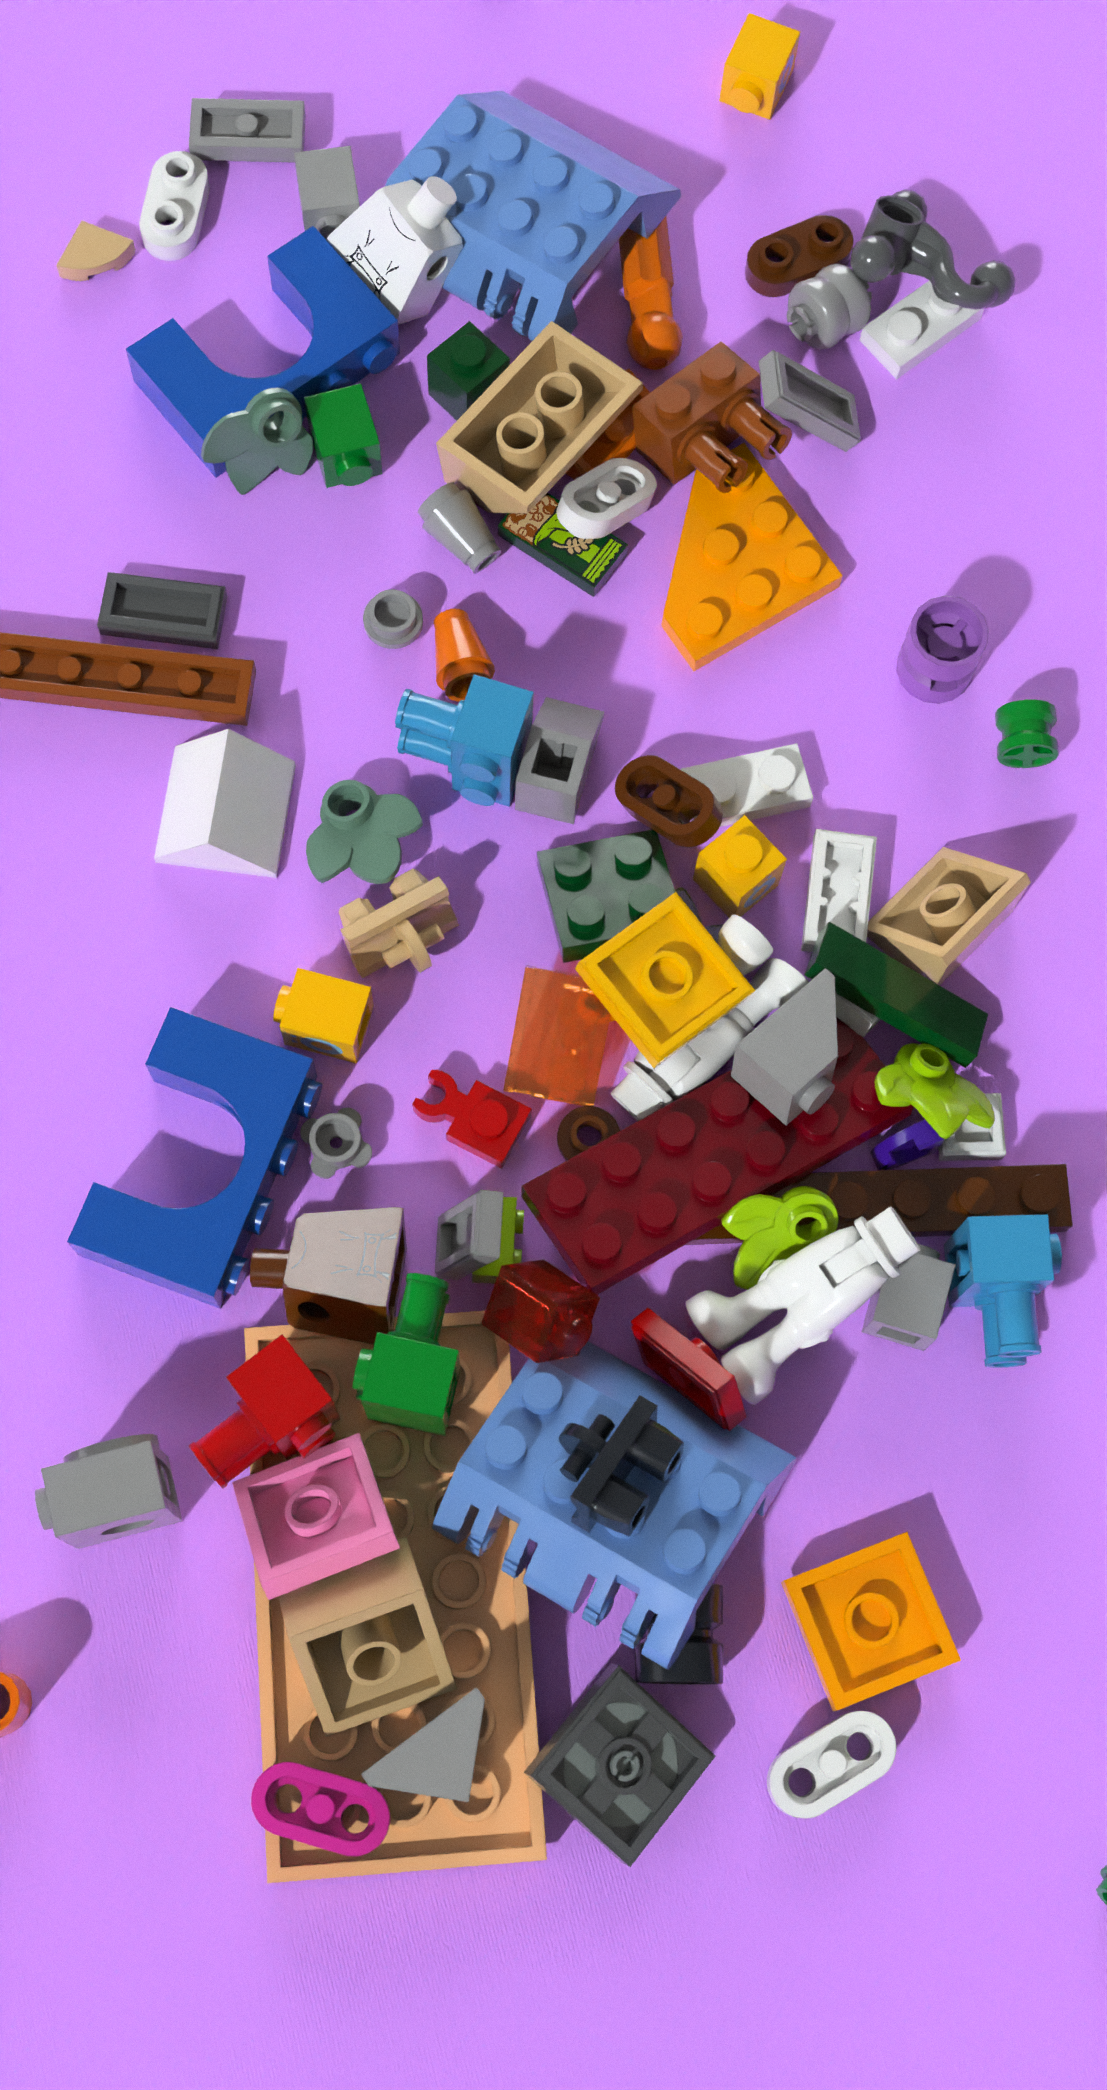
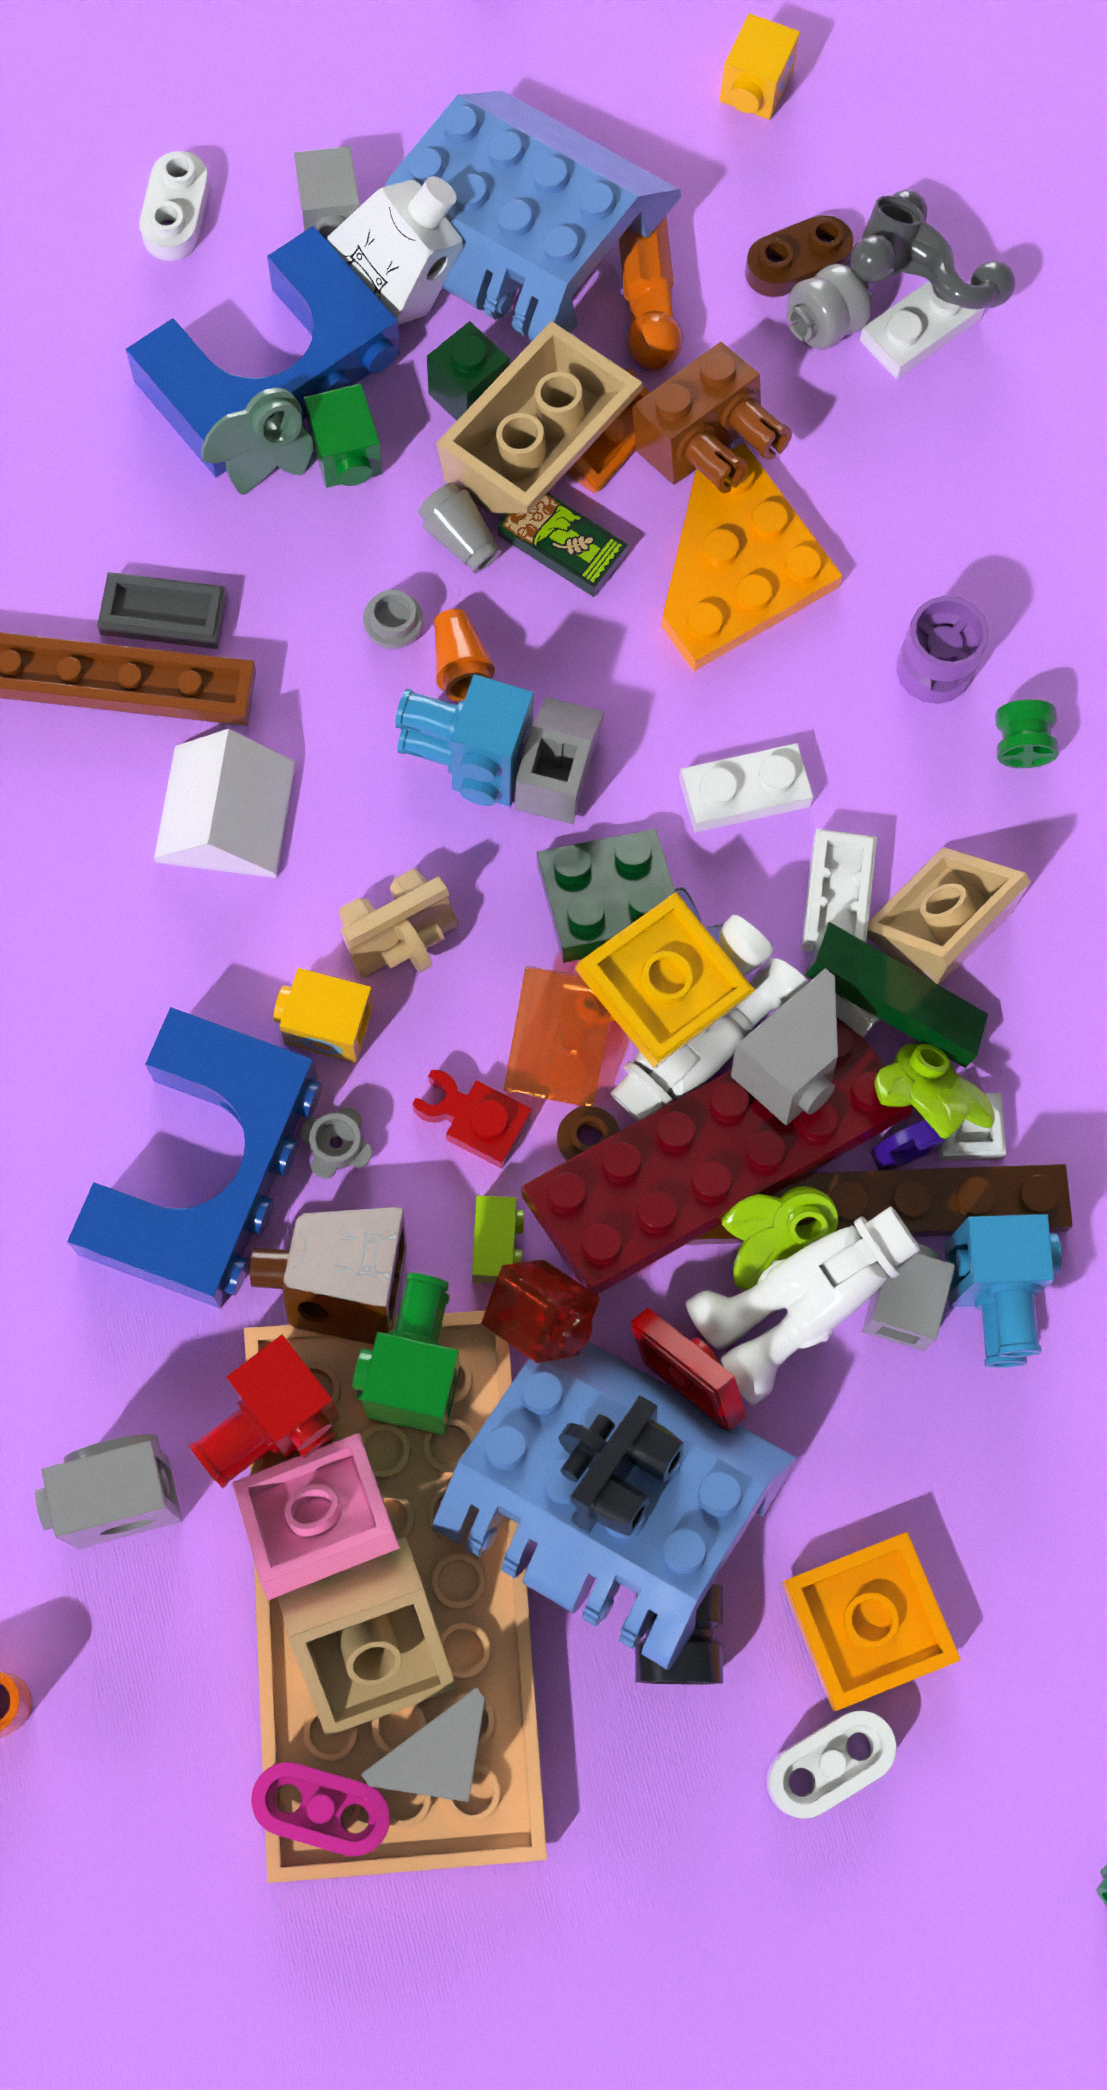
tan tile [56,220,136,281] -> none
light grey plate [189,98,306,163] -> none
sand green plate [306,780,423,884] -> none
light grey tile [435,1189,503,1280] -> none
dark grey piece [524,1663,716,1867] -> none
white plate [557,458,657,539] -> none
reddish brown plate [615,755,723,847] -> none
yellow brick [693,815,787,918] -> none
light grey tile [758,350,861,452] -> none

